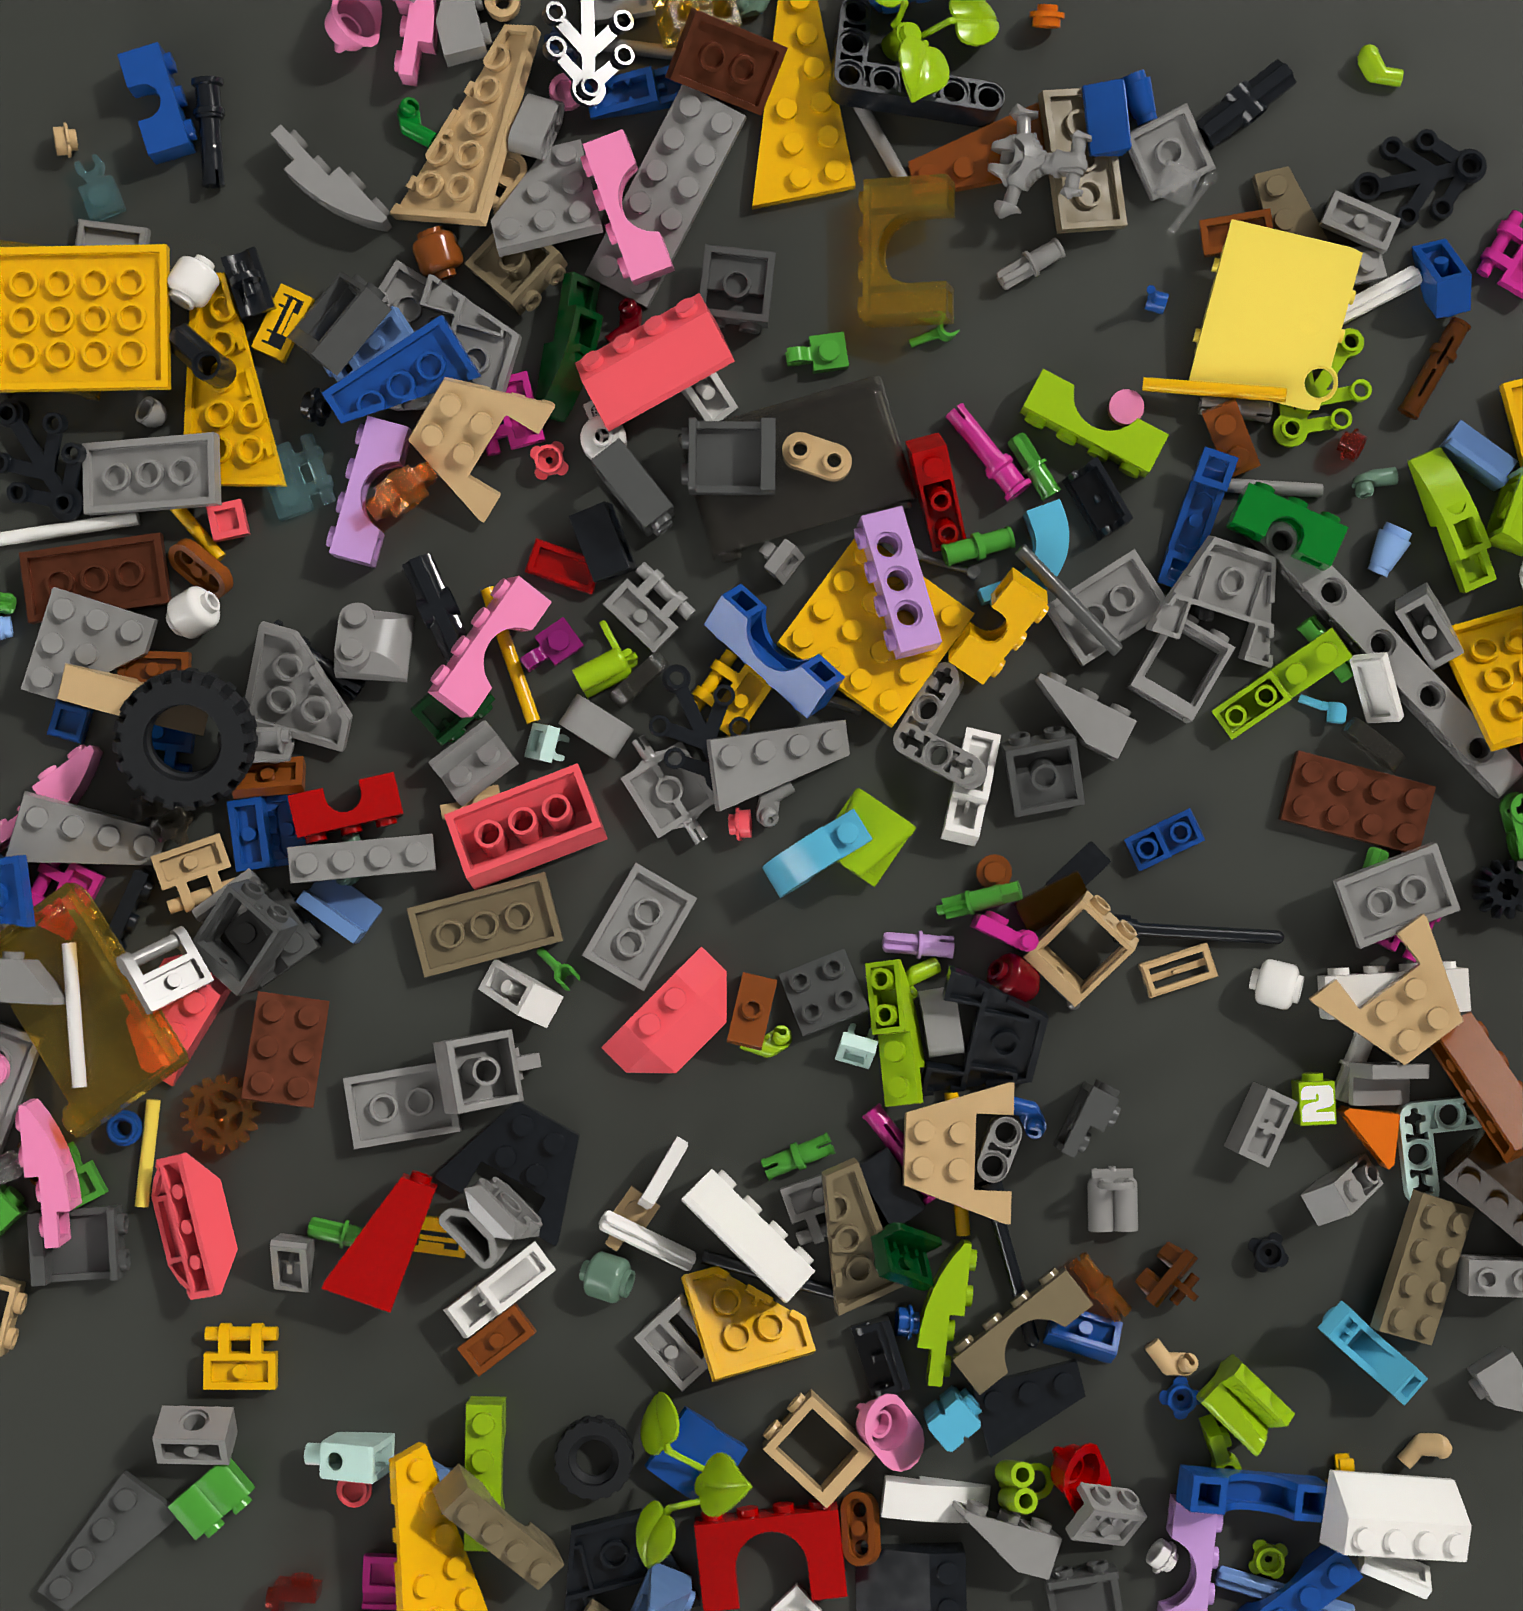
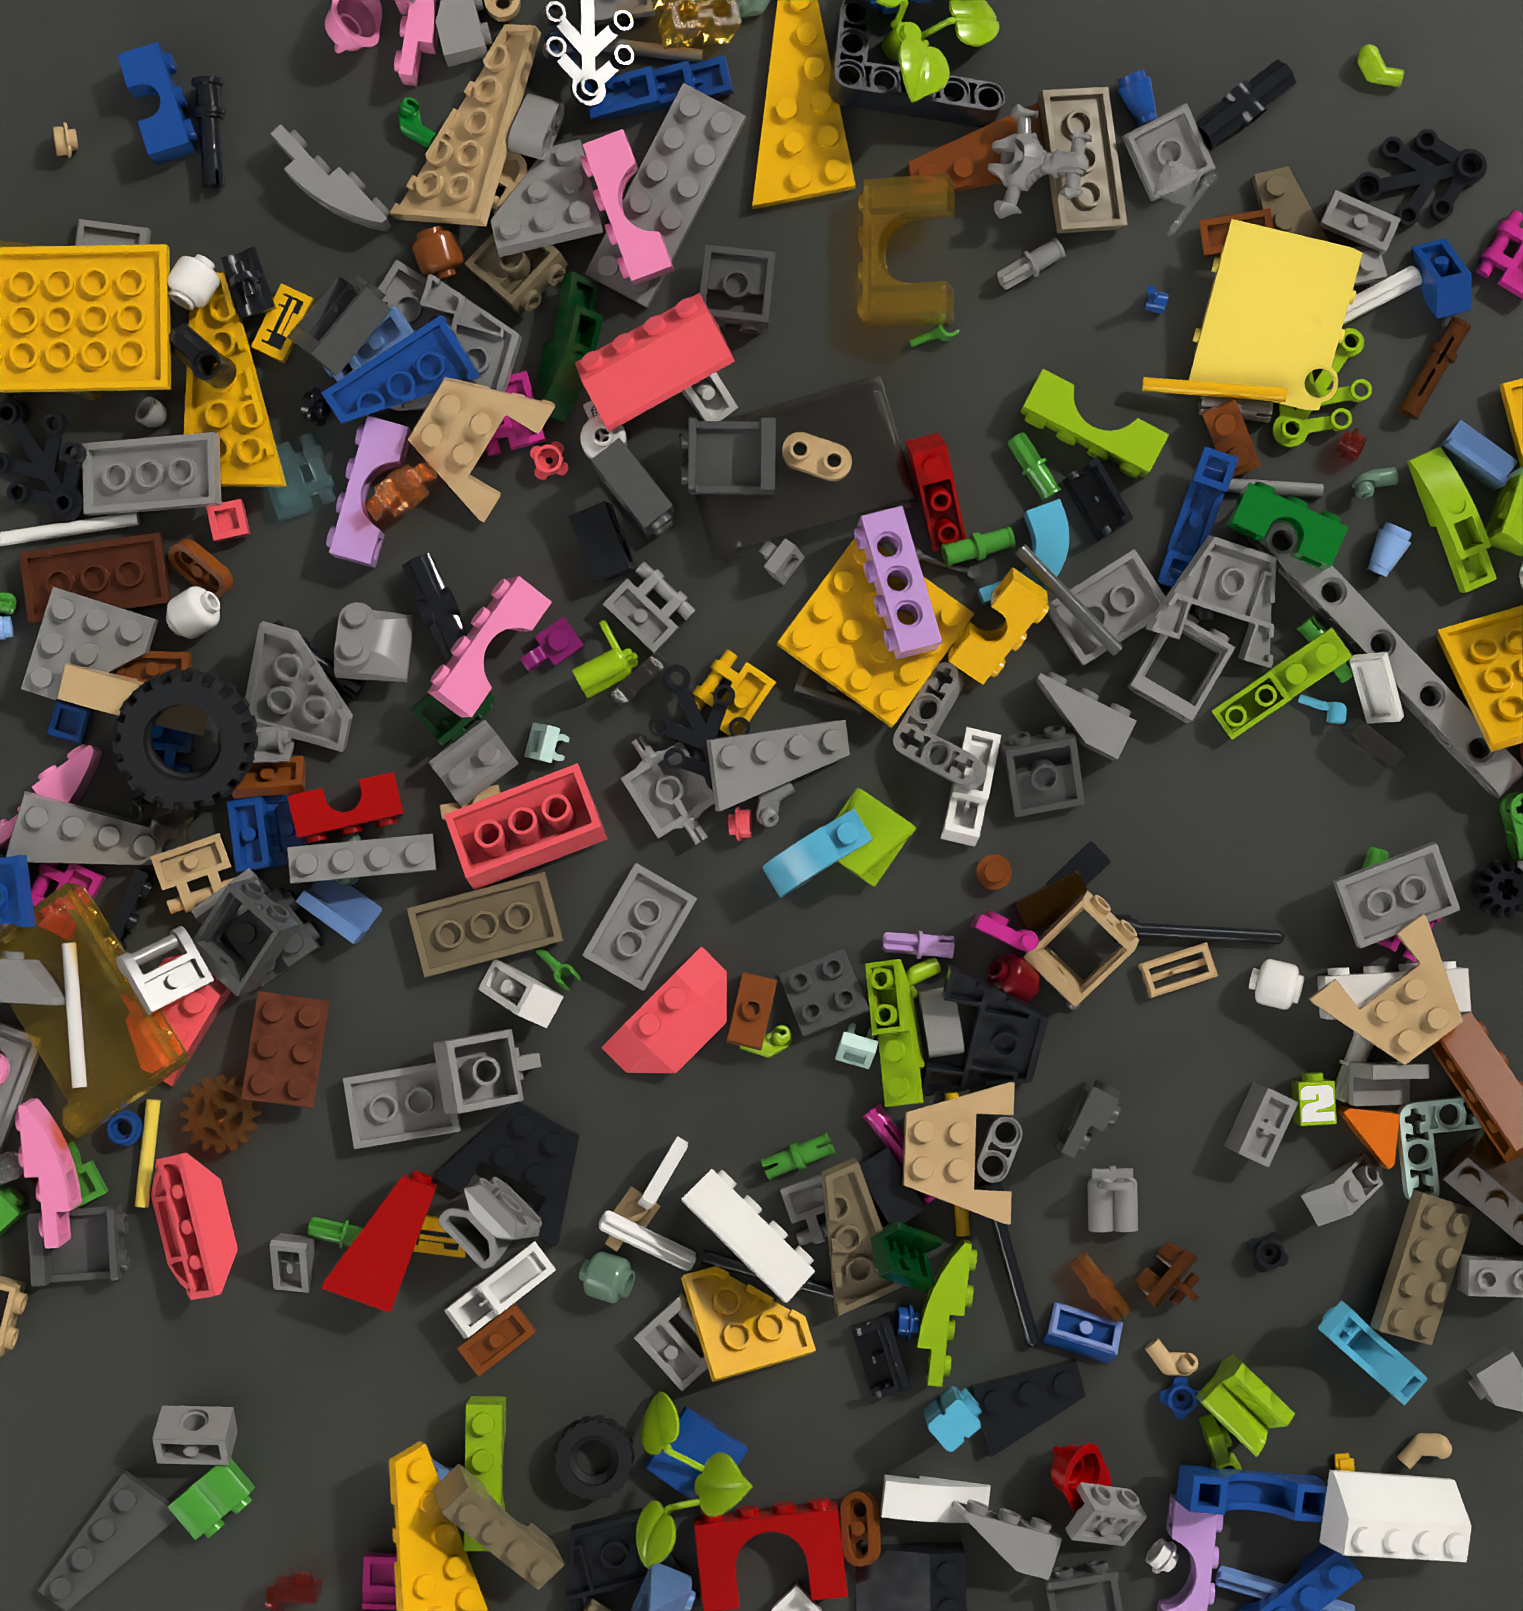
clear light blue plate [75,154,127,221] -> none
yellow bar [170,508,226,561] -> none
yellow plate [203,1323,279,1390] -> none
light aqua torso [304,1432,395,1484] -> none
coral plate [336,1481,373,1508] -> none
yellow bar [480,586,540,724] -> none
red tile [525,538,597,596] -> none
bright pink tile [549,73,580,111] -> none
light grey beam [558,694,634,759] -> none
dark red arm [605,298,642,343] -> none
copper plate [665,7,788,115] -> none
arch [704,584,845,718] -> none
tan window [762,1389,875,1508] -> none
bright green plate [785,332,849,374] -> none
light grey bar [853,107,910,187] -> none
bright pink piece [856,1393,925,1472] -> none
bright green piece [936,880,1023,919] -> none
dark pink pin [945,403,1032,503] -> none
dark tan arch [952,1266,1093,1395] -> none
lime piece [995,1459,1054,1514] -> none
blue arm [1014,1097,1047,1139] -> none
orange plate [1029,4,1065,29] -> none
blue slope [1082,79,1132,157] -> none
bright pink tile [1107,389,1144,426] -> none
blue slope [1124,808,1206,871] -> none
lime plate [1248,1538,1288,1579] -> none
copper plate [1278,750,1436,853] -> none
white tile [1358,1556,1432,1600] -> none
light grey slope [1395,582,1464,670] -> none

